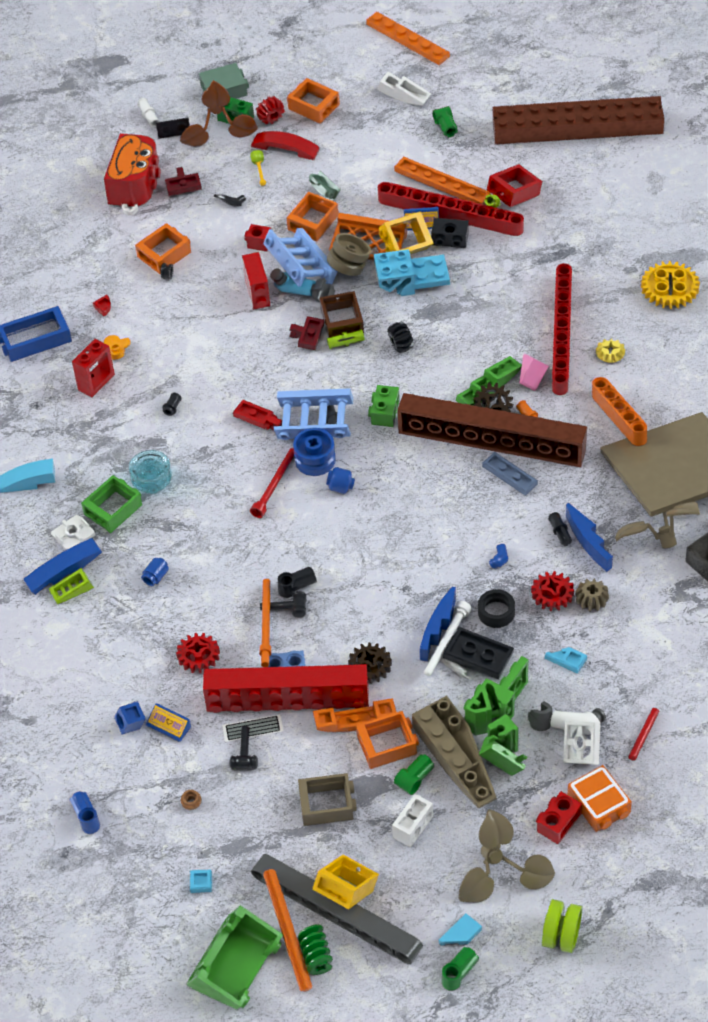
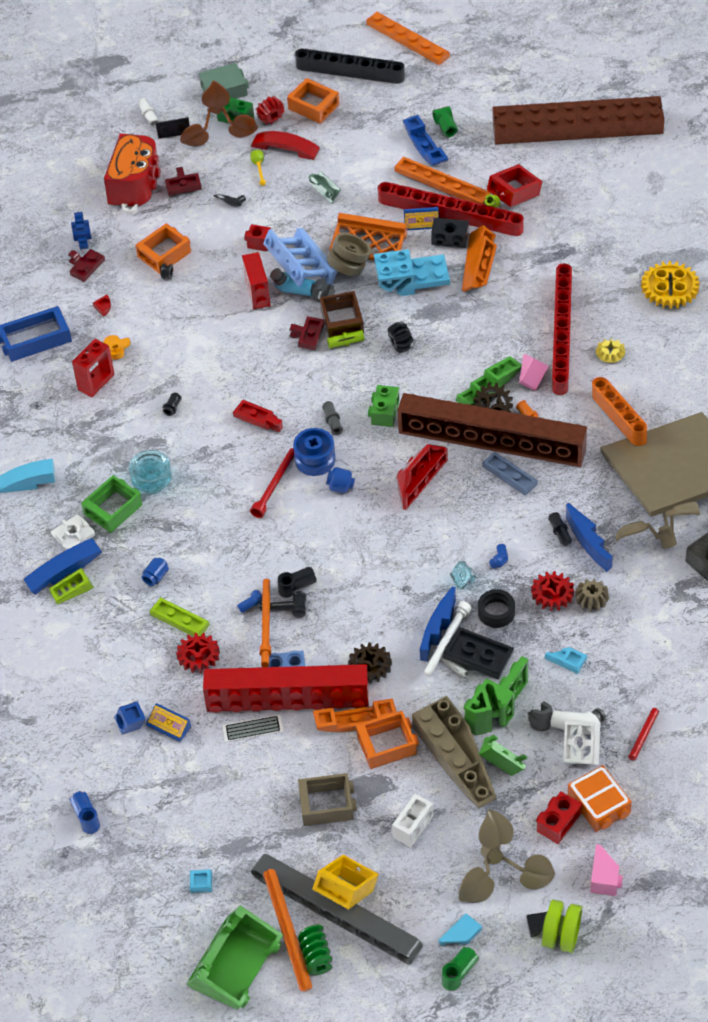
medium nougat plate [180,789,202,810] -> none
black piece [229,726,258,770] -> none
light blue fence [274,388,354,440] -> none
orange window [287,192,339,242] -> none
white slope [377,71,431,106] -> none
yellow window [378,211,434,255] -> none
green piece [394,754,434,795] -> none
bright green hinge [488,714,519,752] -> none
none -> dark red plate [68,249,105,282]
none -> blue gear [71,212,92,250]
none -> lime tile [149,597,210,637]
none -> blue arm [237,590,262,613]
none -> black beam [295,48,405,84]
none -> red wedge [396,444,448,510]
none -> blue slope [403,114,448,166]
none -> clear light blue tile [450,561,476,589]
none -> orange wedge [462,225,497,292]
none -> black tile [526,912,547,938]
none -> bright pink slope [590,844,623,896]

